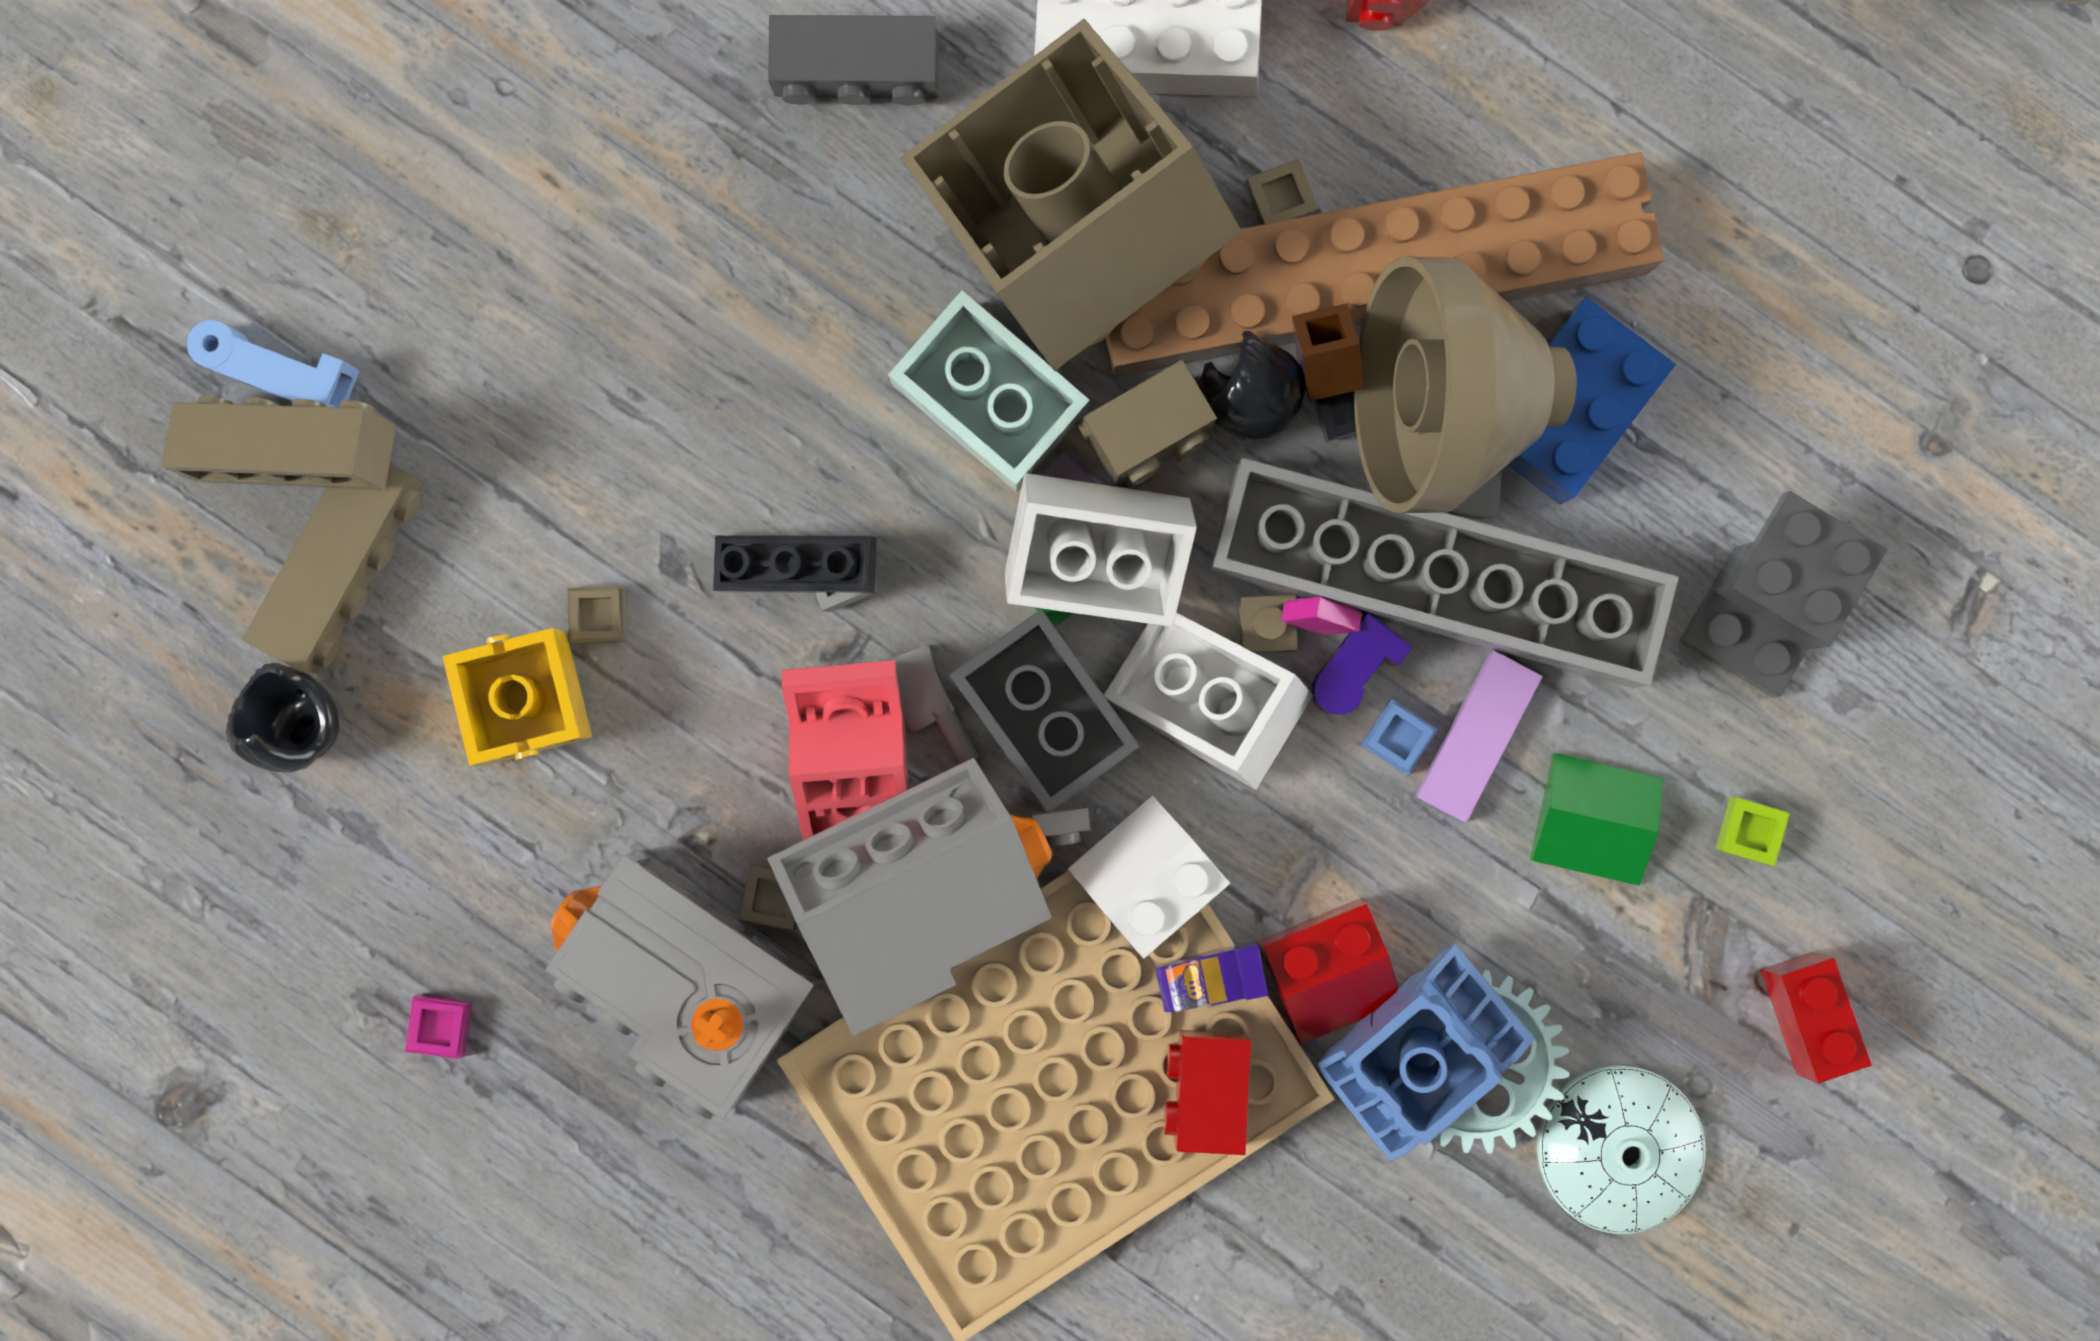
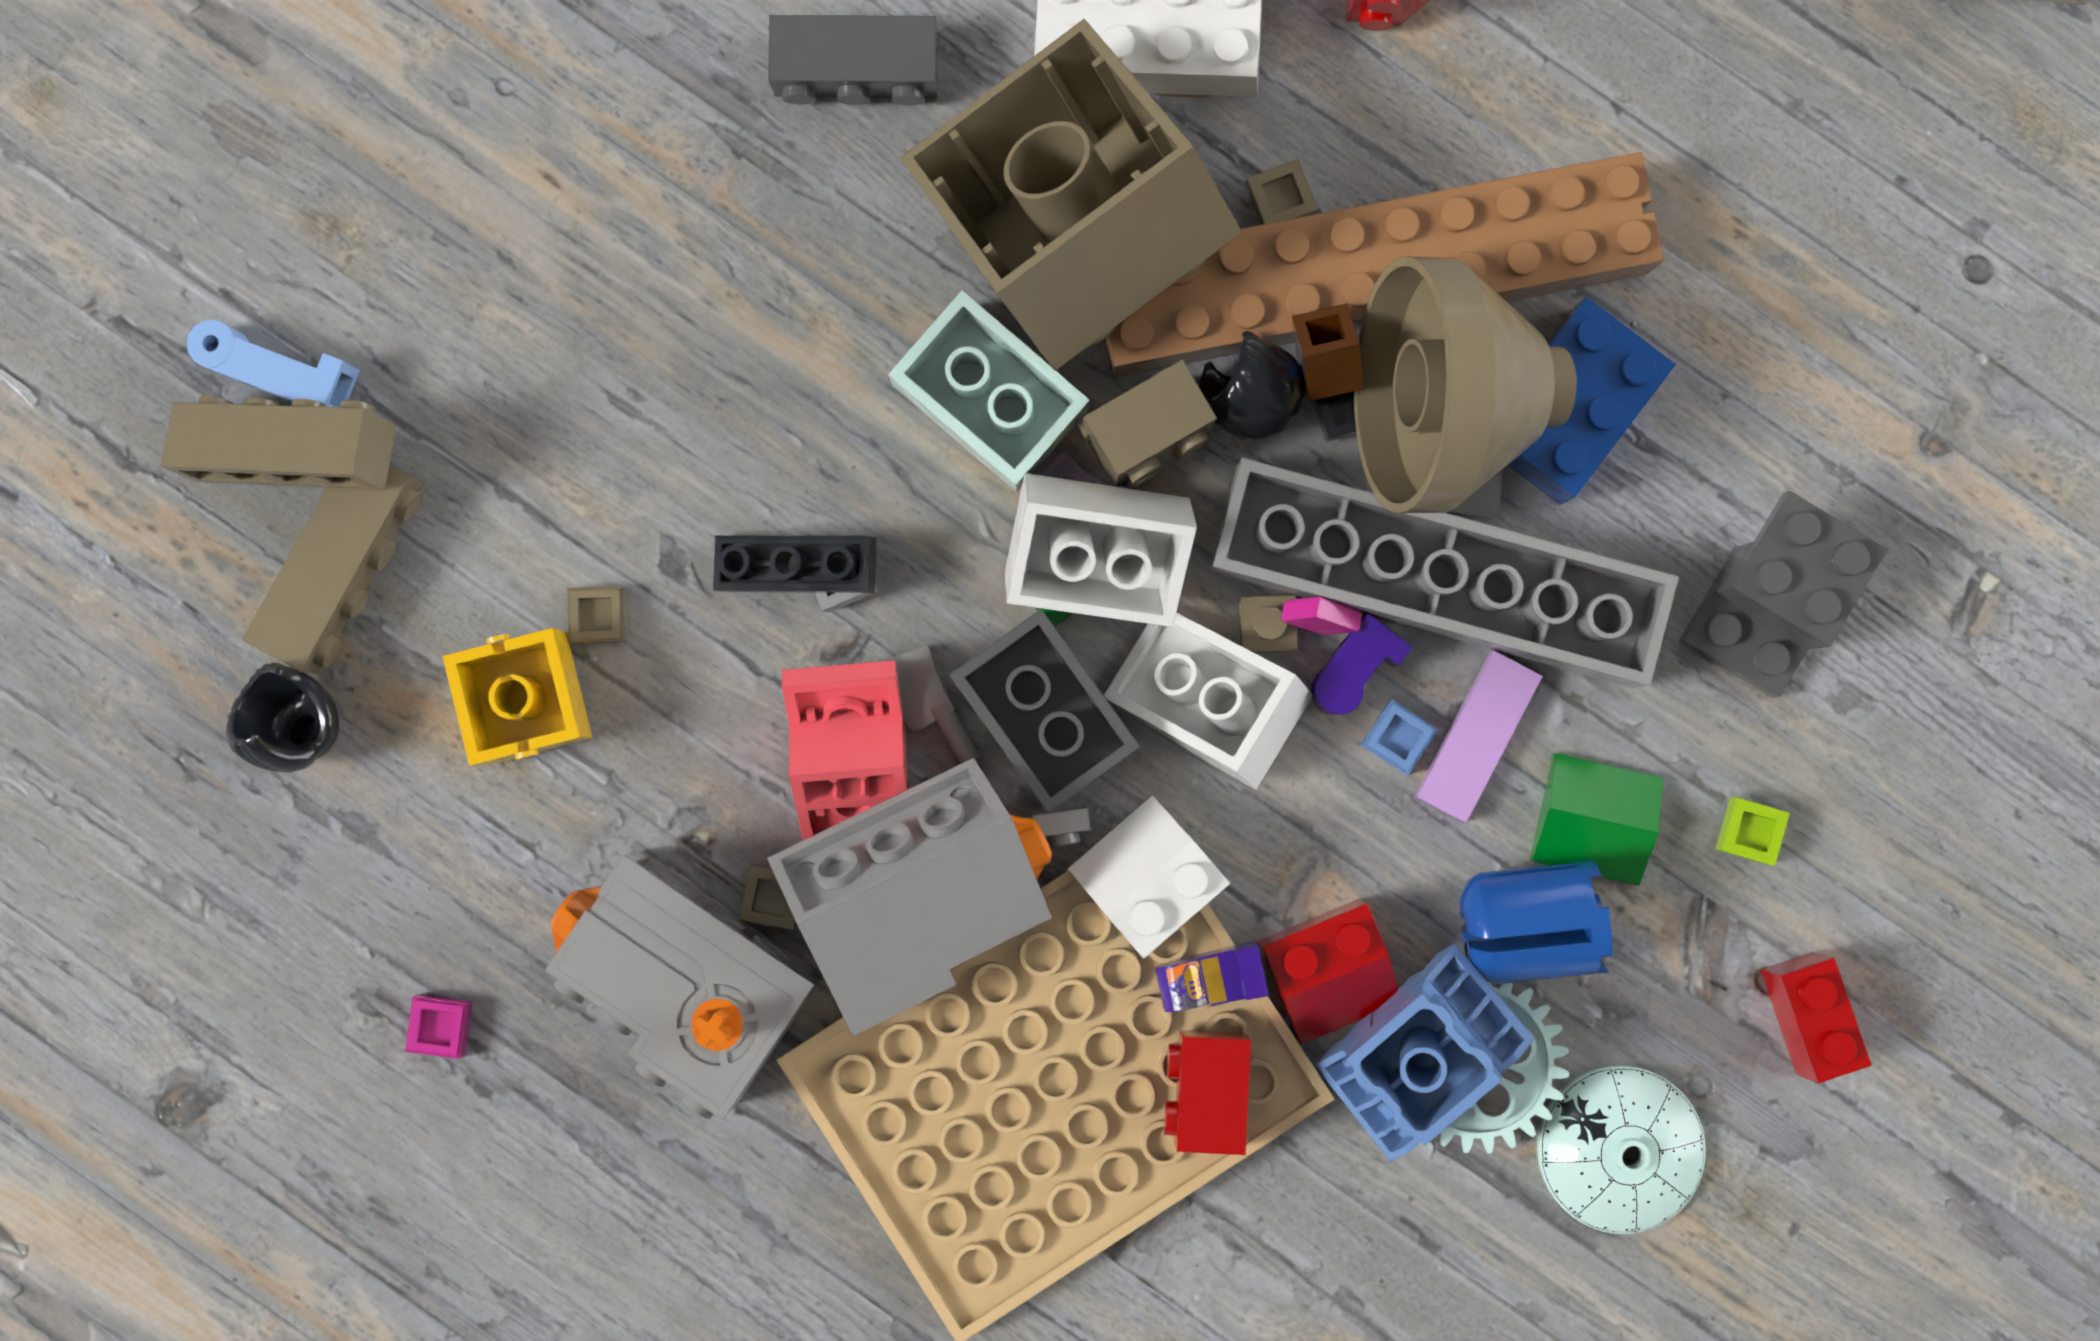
none -> blue cylinder [1459,860,1613,985]

